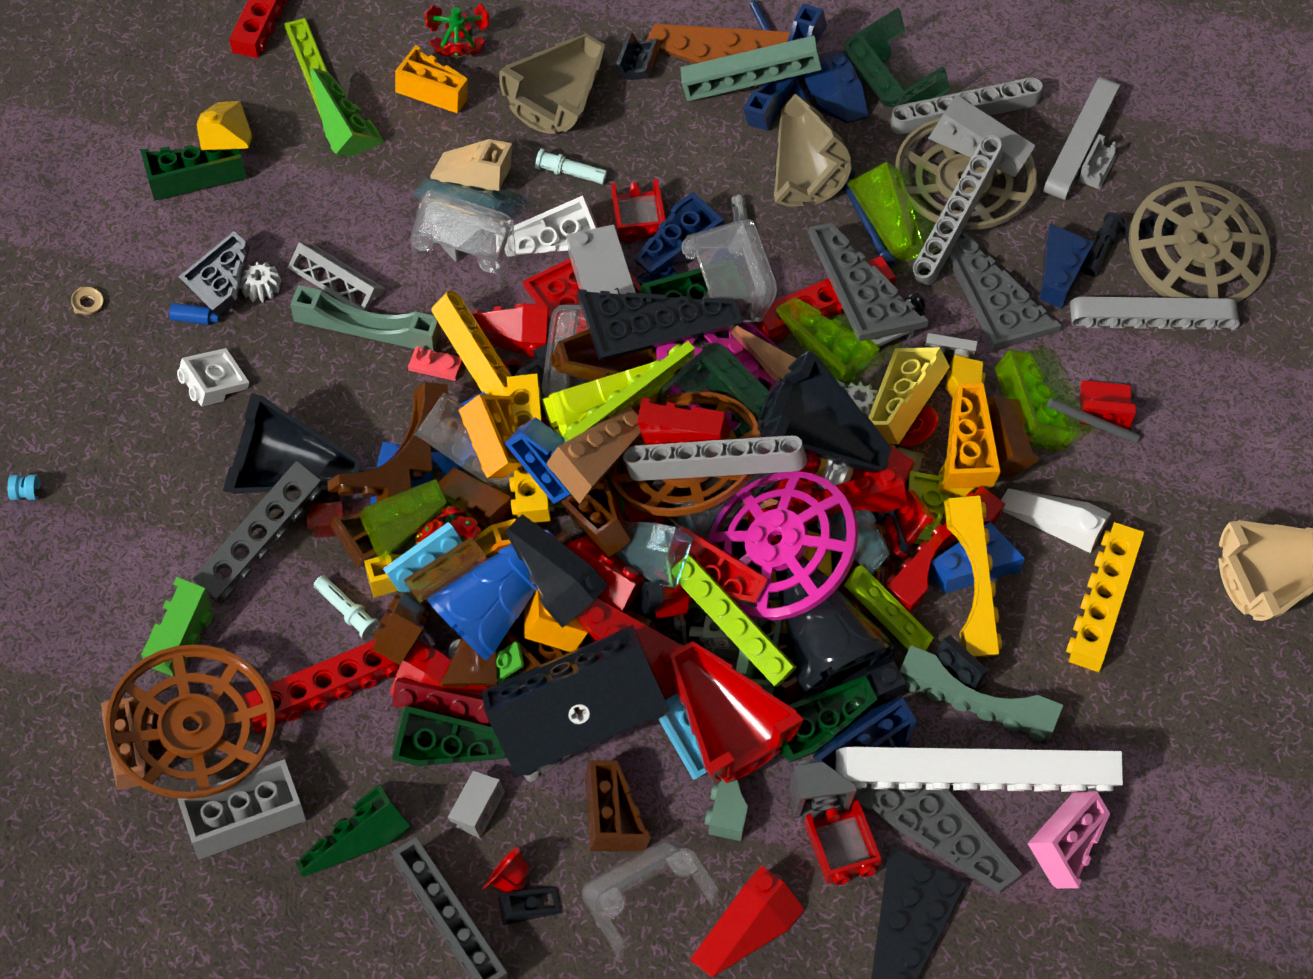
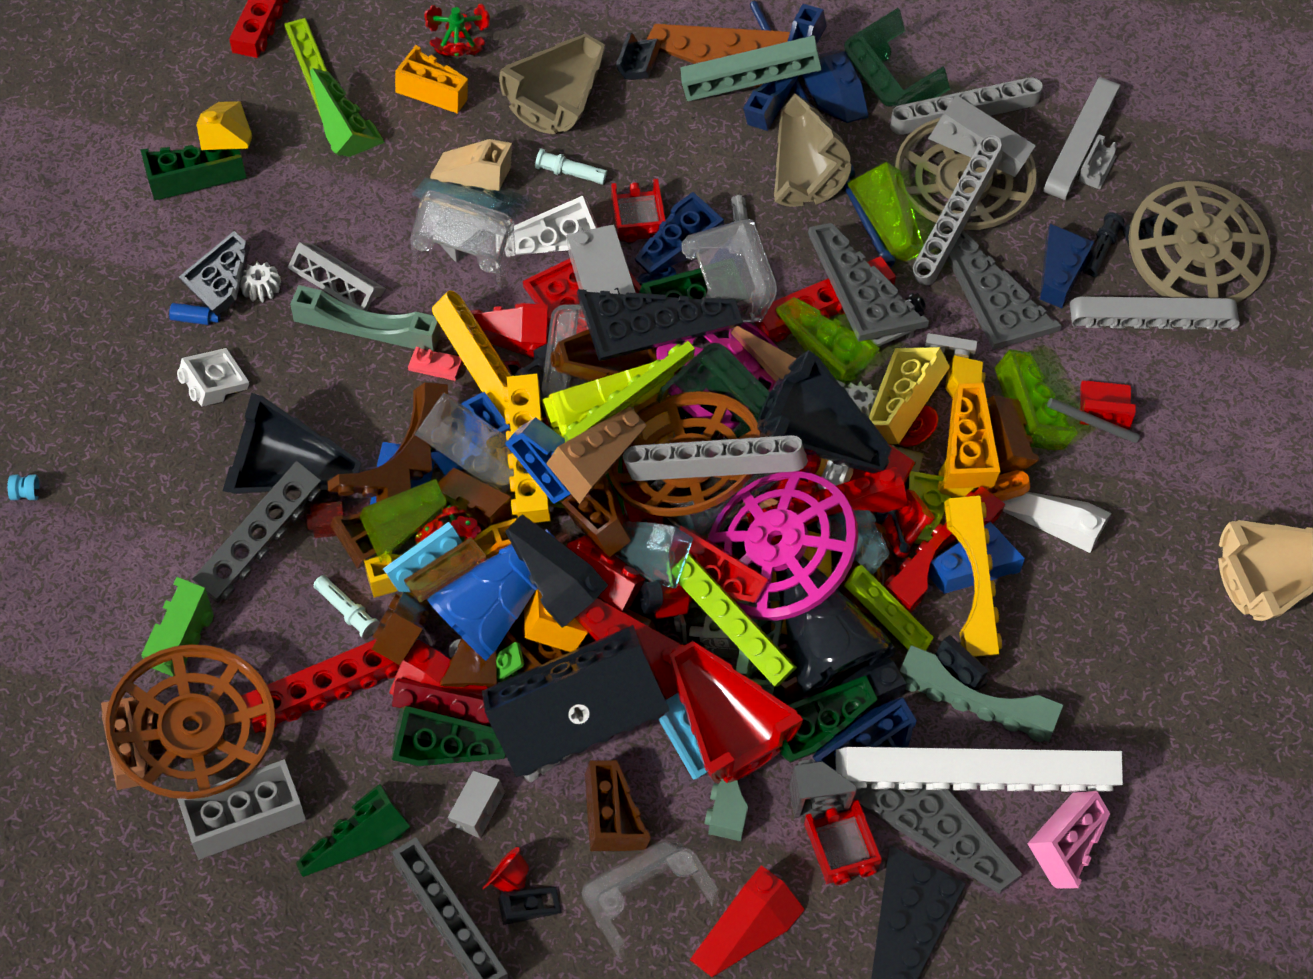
tan piece [71,287,103,315] -> none
light orange wedge [459,394,522,479] -> none
red wedge [637,397,730,445] -> none
yellow brick [1066,522,1144,672] -> none
none -> orange plate [984,470,1030,502]

